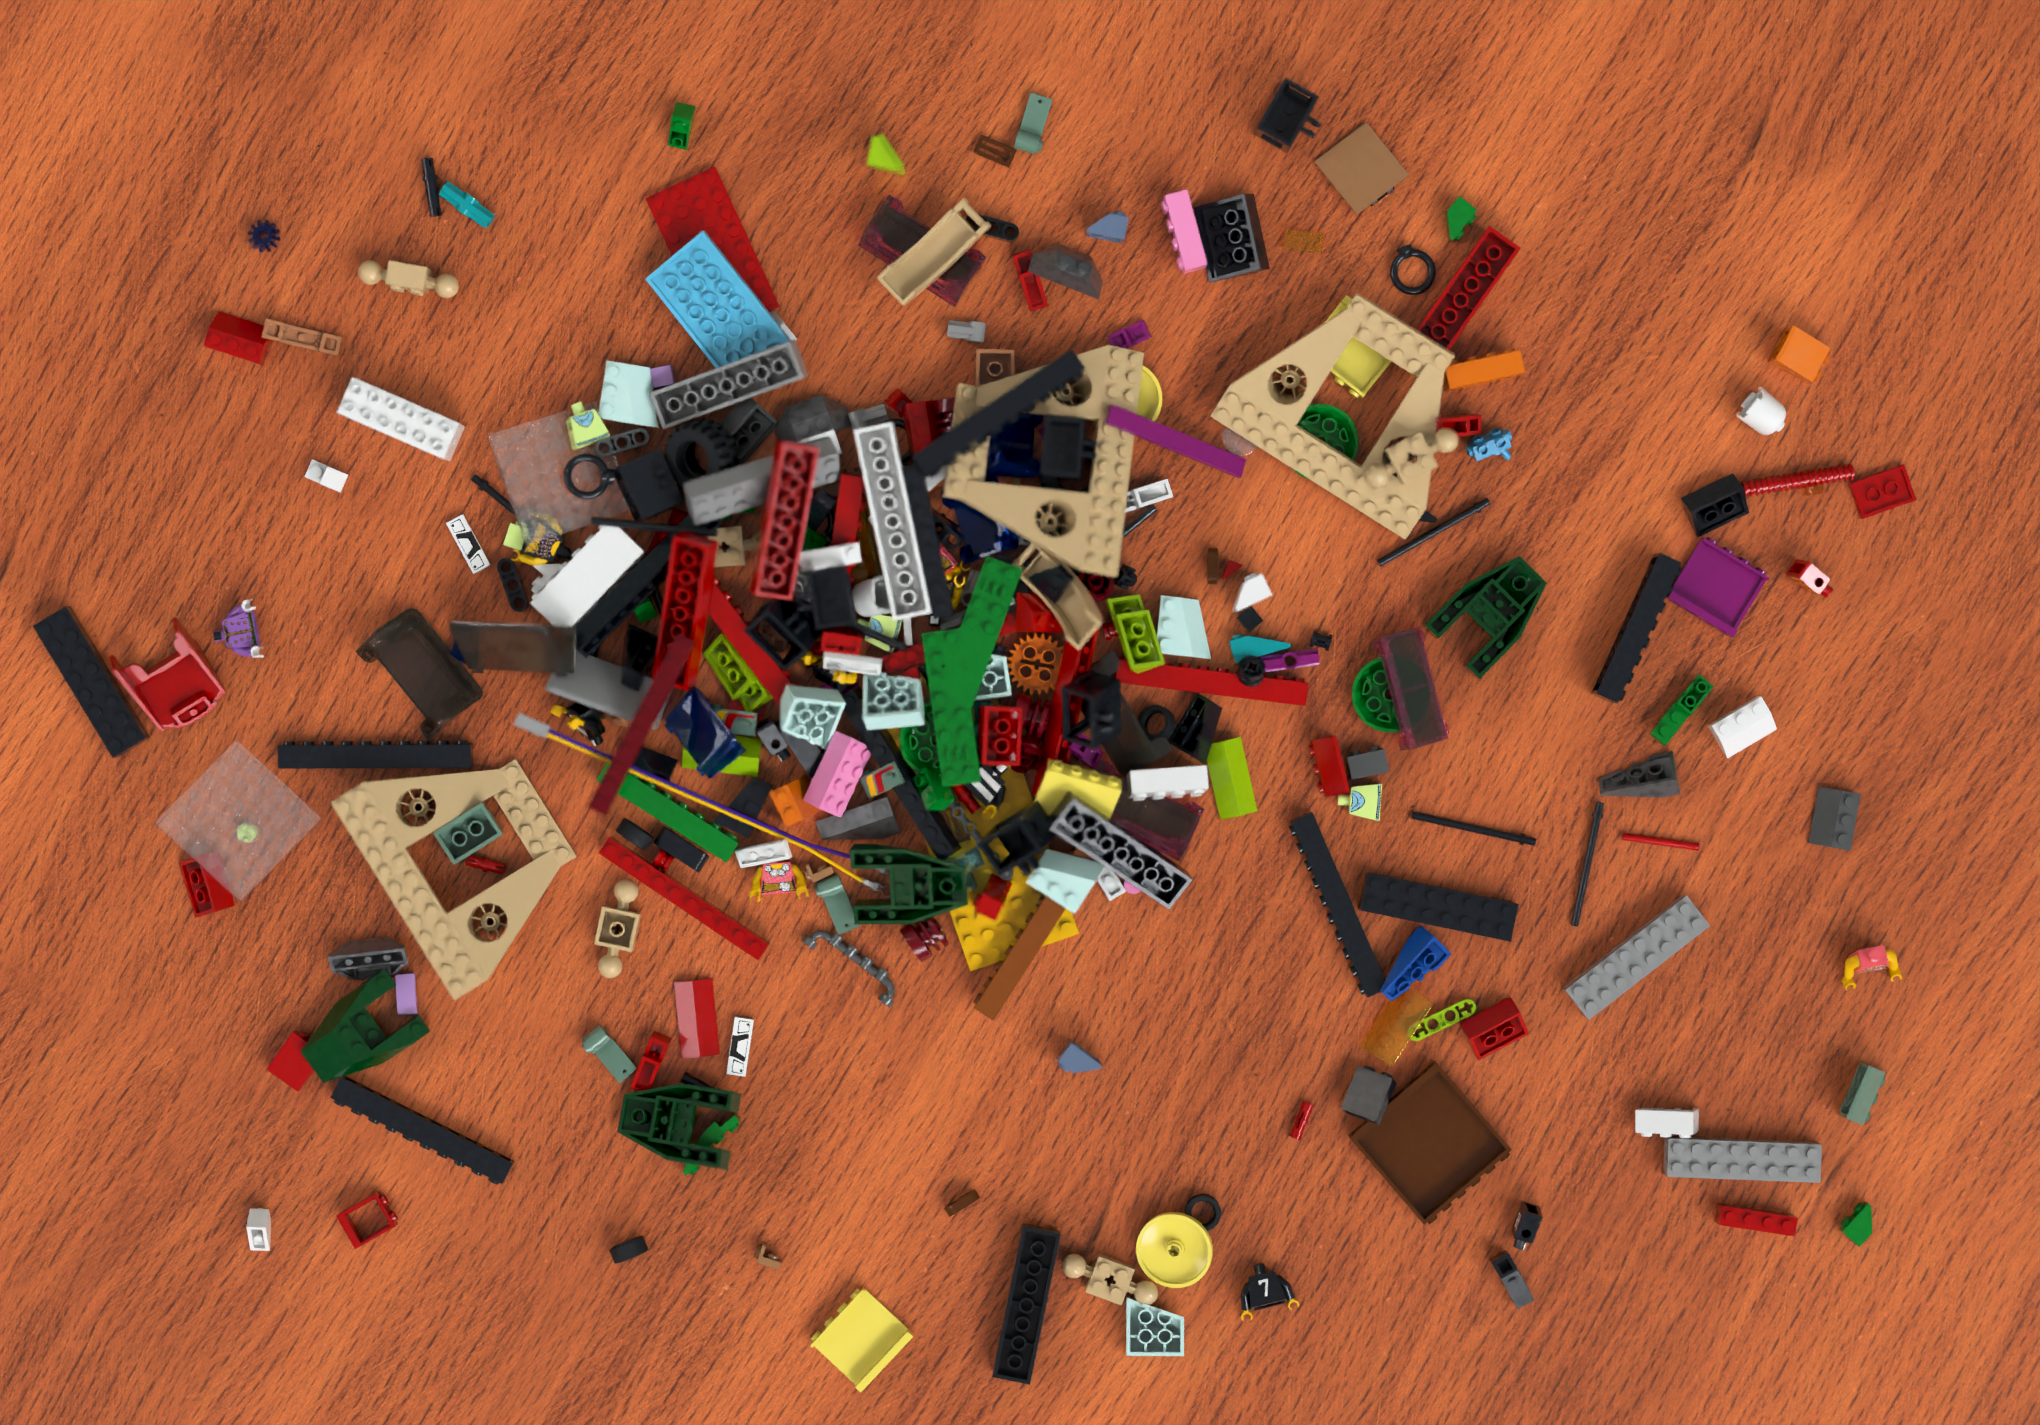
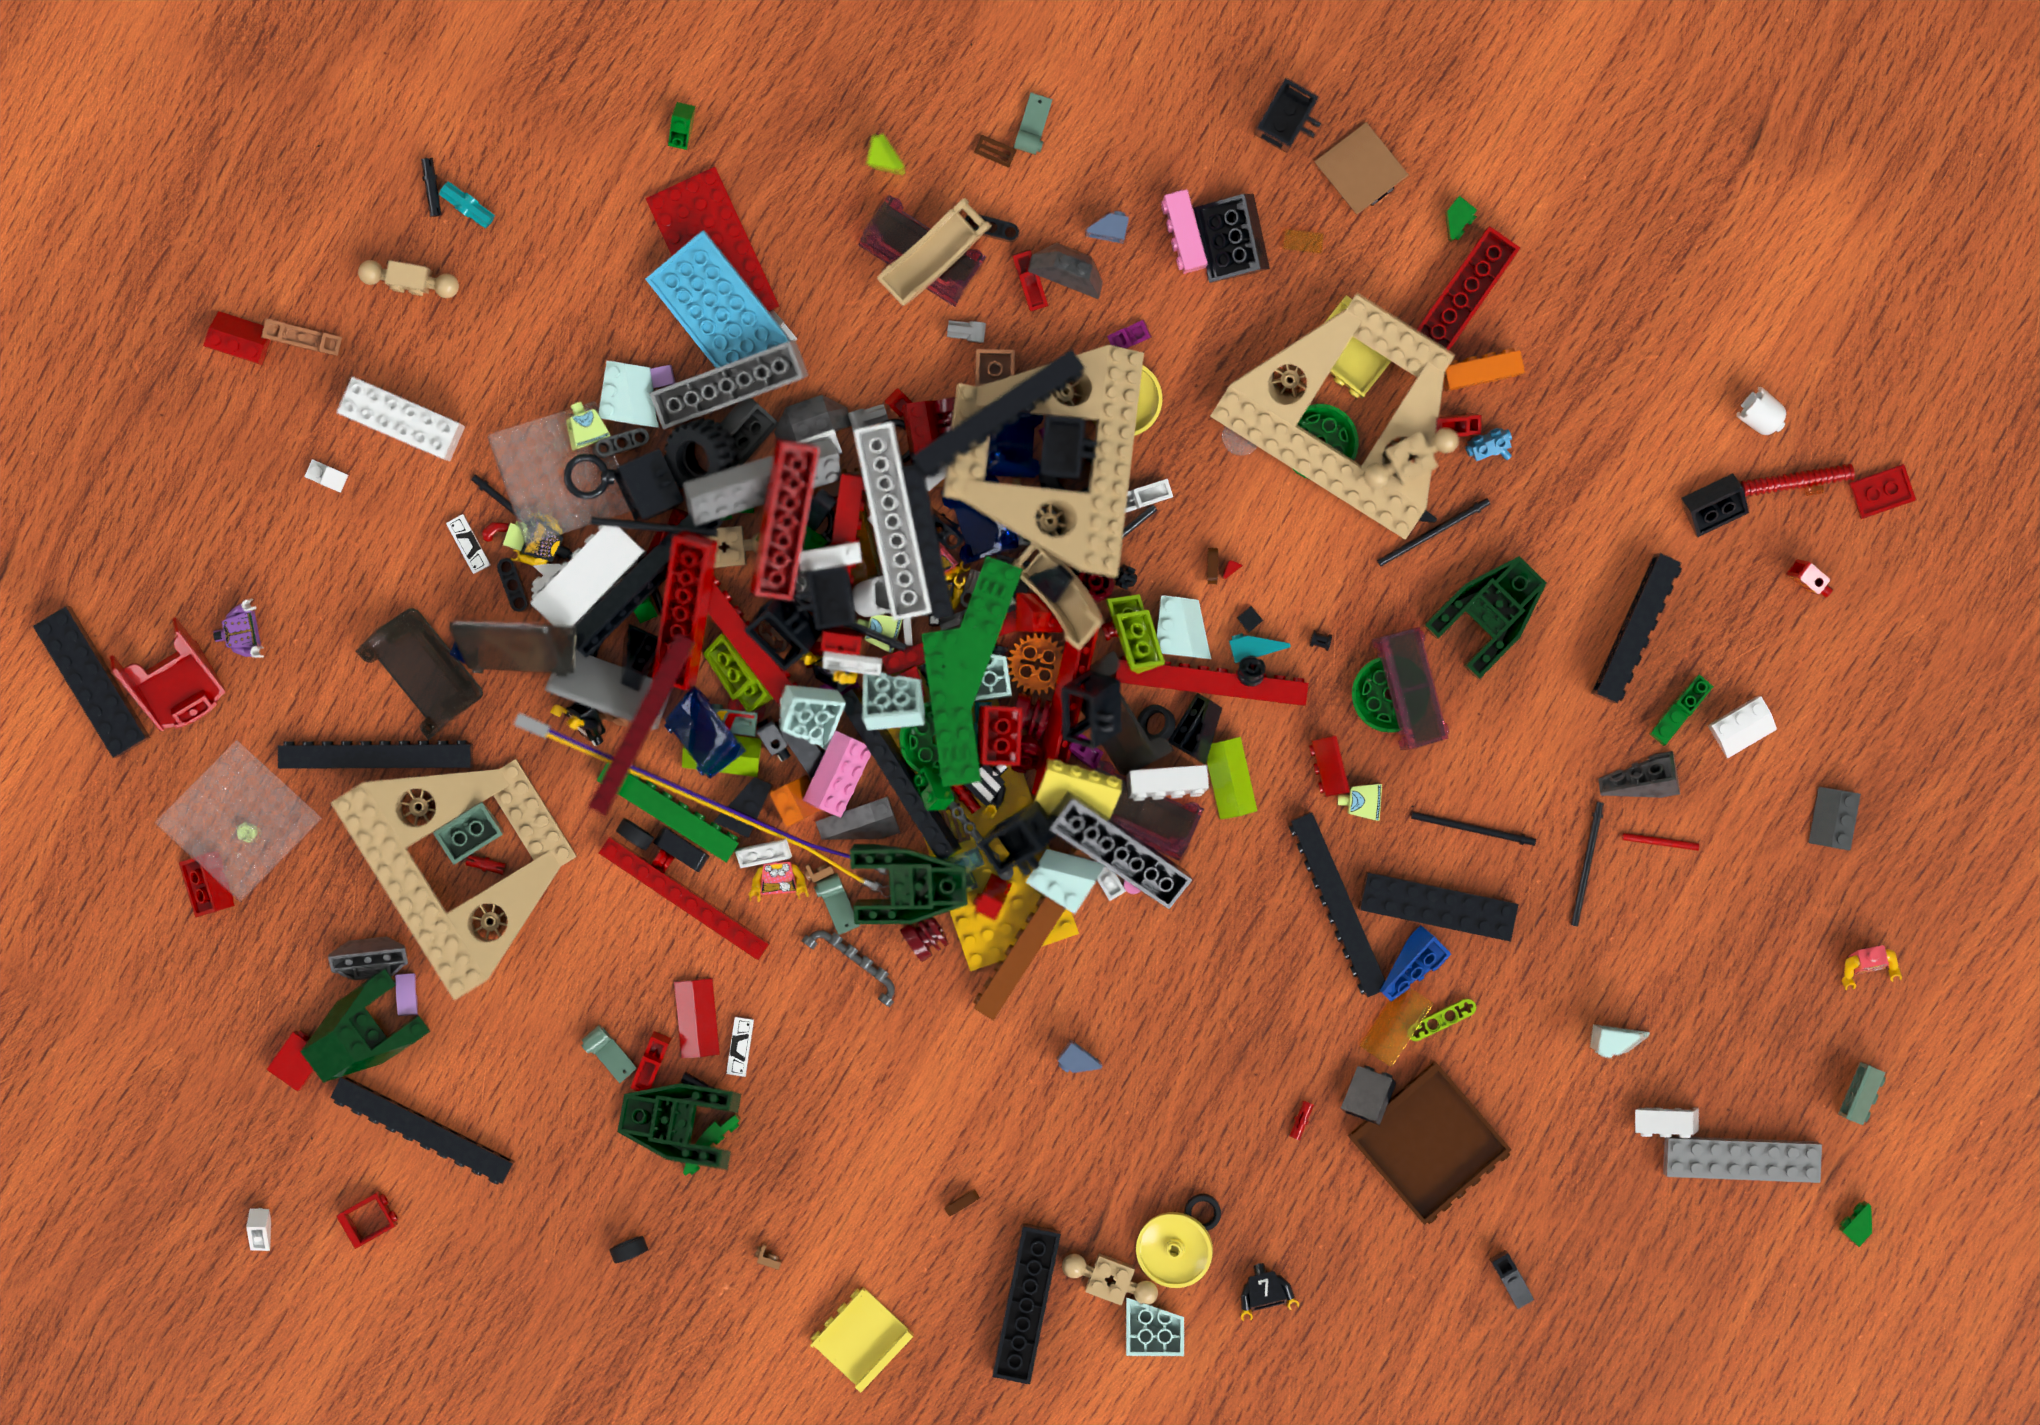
clear blue gear [247,220,281,253] -> none
tan brick [594,879,642,978] -> none
black slope [633,747,678,783] -> none
sand green door [859,761,905,799] -> none
magenta tile [1105,404,1246,478] -> none
white slope [1232,572,1272,612] -> none
magenta piece [1260,648,1319,672] -> none
dark grey brick [1346,746,1389,779] -> none
black piece [1390,244,1436,295] -> none
red slope [1460,997,1529,1061] -> none
black torso [1512,1201,1543,1250] -> none
light grey brick [1562,895,1710,1020] -> none
magenta panel [1666,537,1769,637] -> none
red brick [1715,1203,1798,1237] -> none
orange slope [1768,325,1830,384] -> none
none -> red arm [482,522,509,542]
none -> light aqua wedge [1590,1025,1650,1058]

